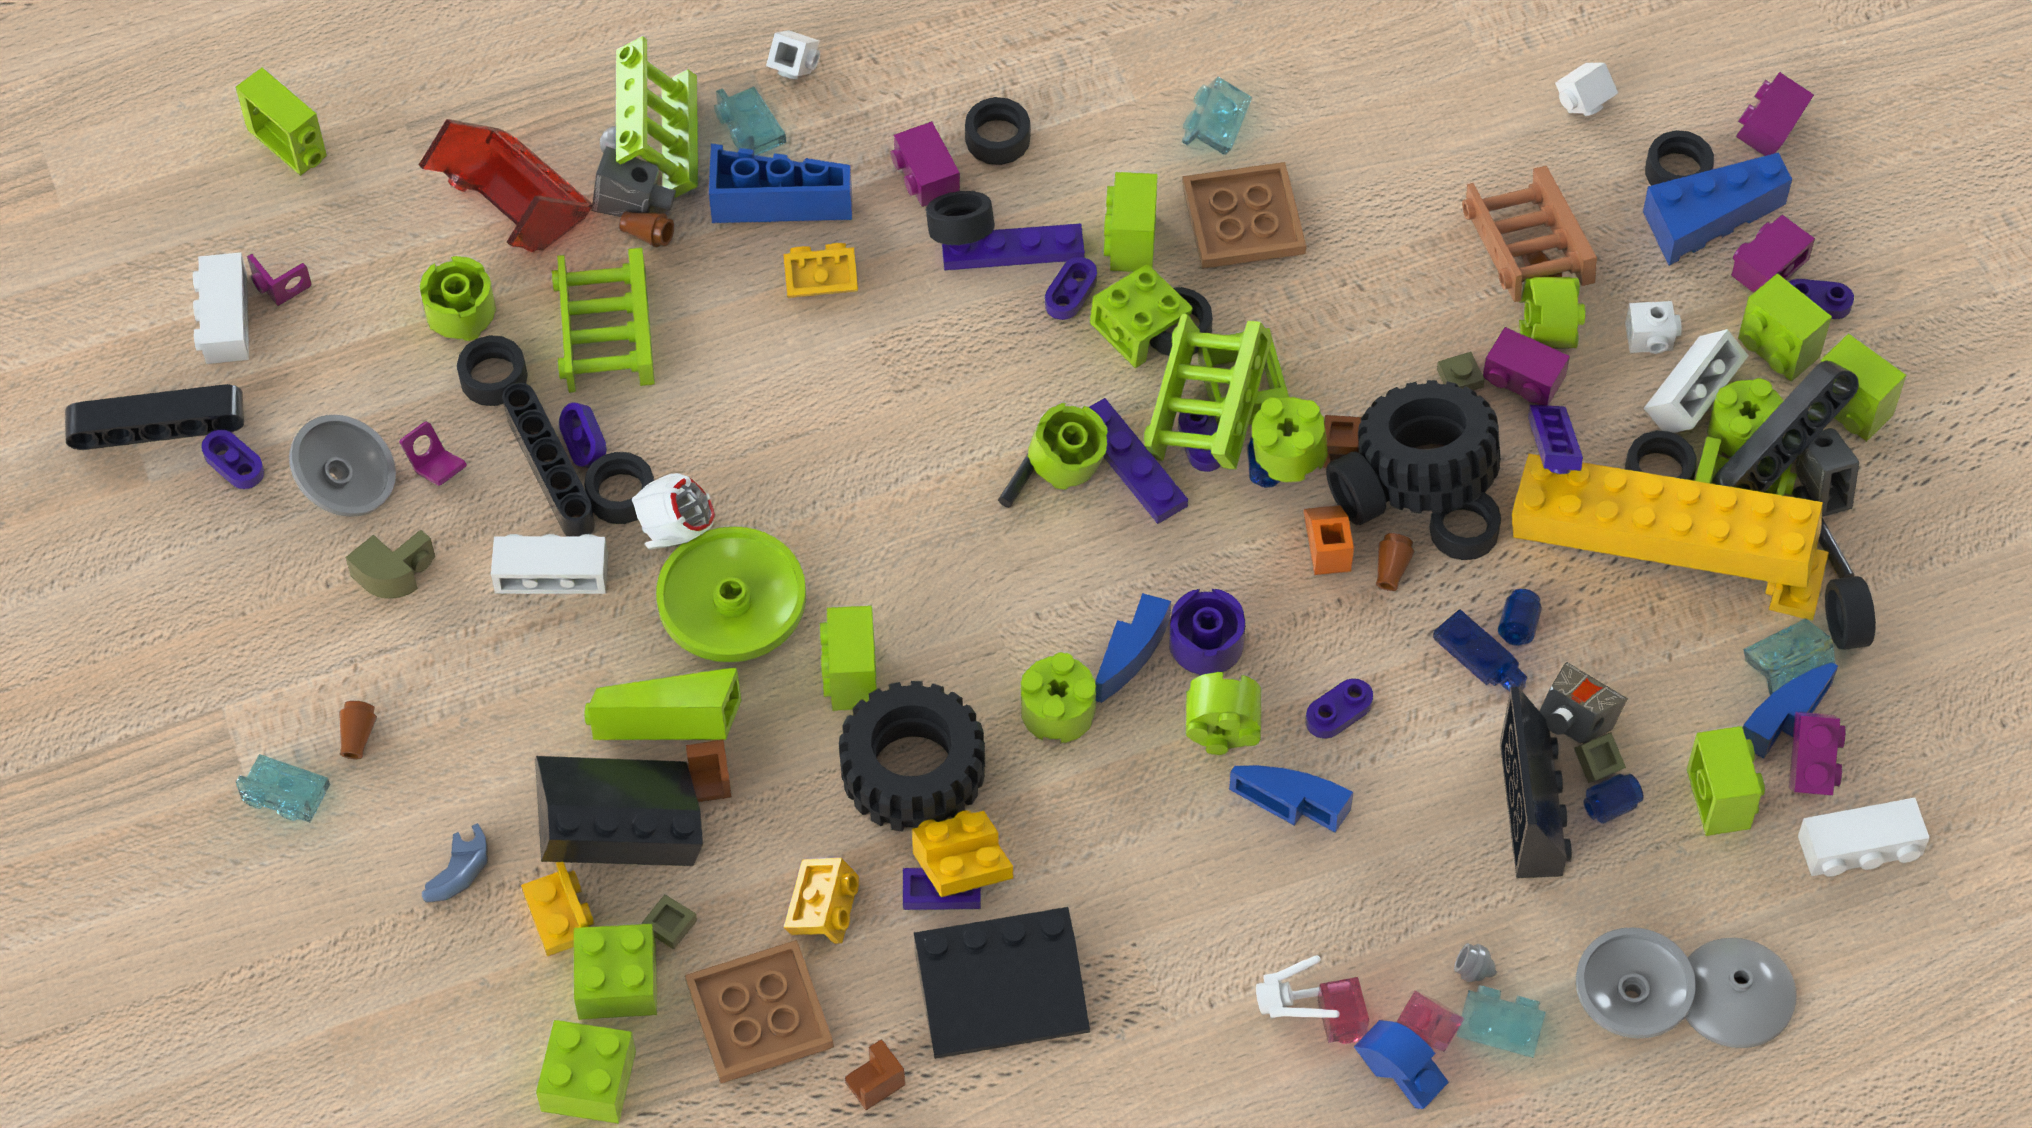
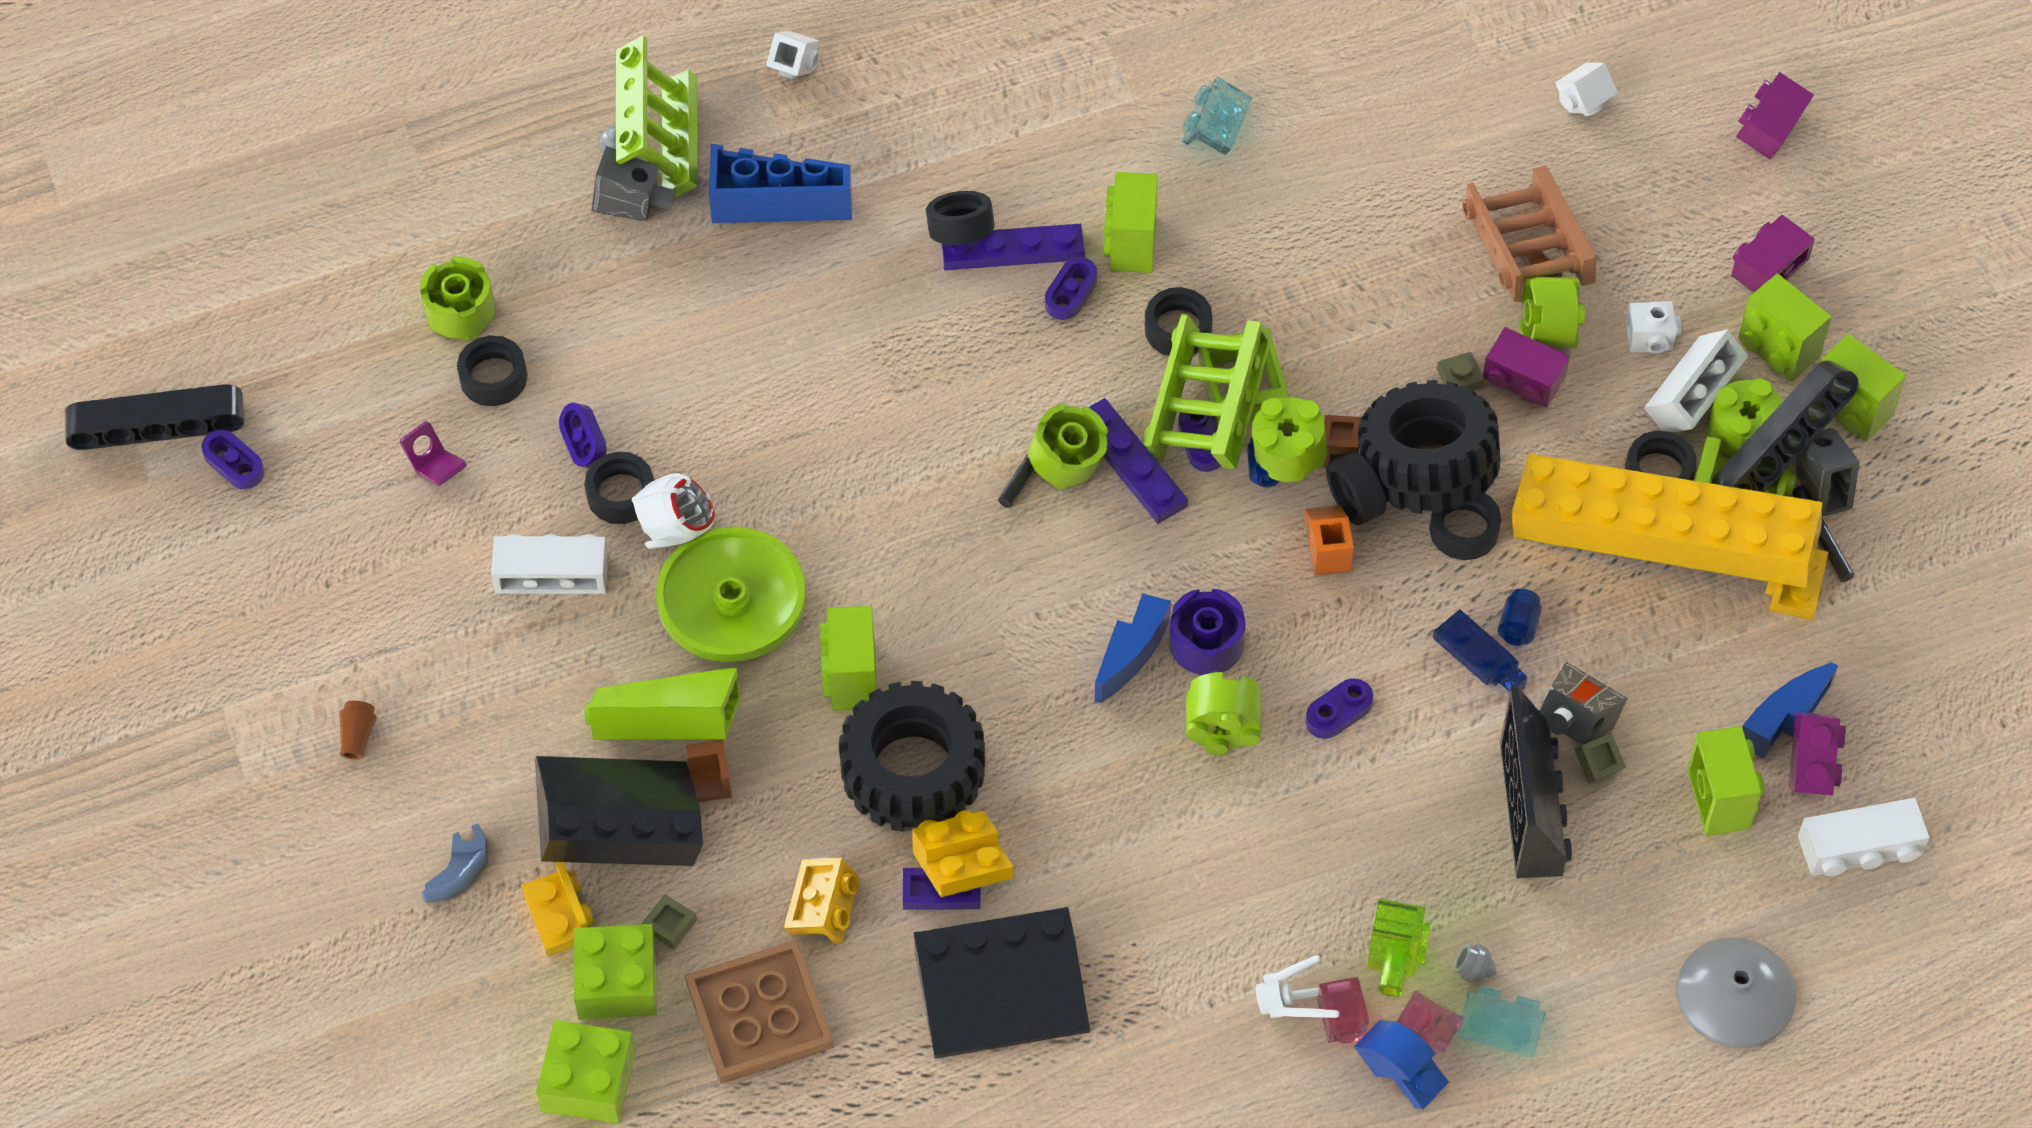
white brick [193,252,249,364] -> none
lime window [235,67,327,176] -> none
clear light blue bracket [236,754,330,823] -> none
magenta bracket [247,254,312,306] -> none
light grey dish [289,415,396,517] -> none
olive brick [345,530,435,599] -> none
clear red windscreen [419,119,593,252] -> none
black beam [502,382,595,537] -> none
lime fence [552,248,655,393] -> none
dark orange cone [619,211,674,248] -> none
clear light blue bracket [714,86,786,155] -> none
yellow bracket [783,243,858,298] -> none
dark orange panel [845,1039,905,1110] -> none
magenta brick [890,121,960,207] -> none
black tyre [965,97,1031,165] -> none
lime brick [1021,652,1096,743] -> none
lime bracket [1090,264,1192,368] -> none
medium nougat plate [1182,162,1306,269] -> none
blue slope [1229,765,1353,833] -> none
dark orange cone [1376,533,1415,591] -> none
dark purple plate [1528,404,1583,474] -> none
light grey dish [1576,927,1696,1039] -> none
clear blue brick [1583,773,1644,824] -> none
blue wedge [1643,152,1792,266] -> none
black tyre [1645,130,1714,185] -> none
clear light blue bracket [1743,618,1835,695] -> none
dark purple plate [1789,279,1854,319] -> none
black tyre [1825,576,1876,650] -> none
none -> clear neon green brick [1367,899,1431,997]

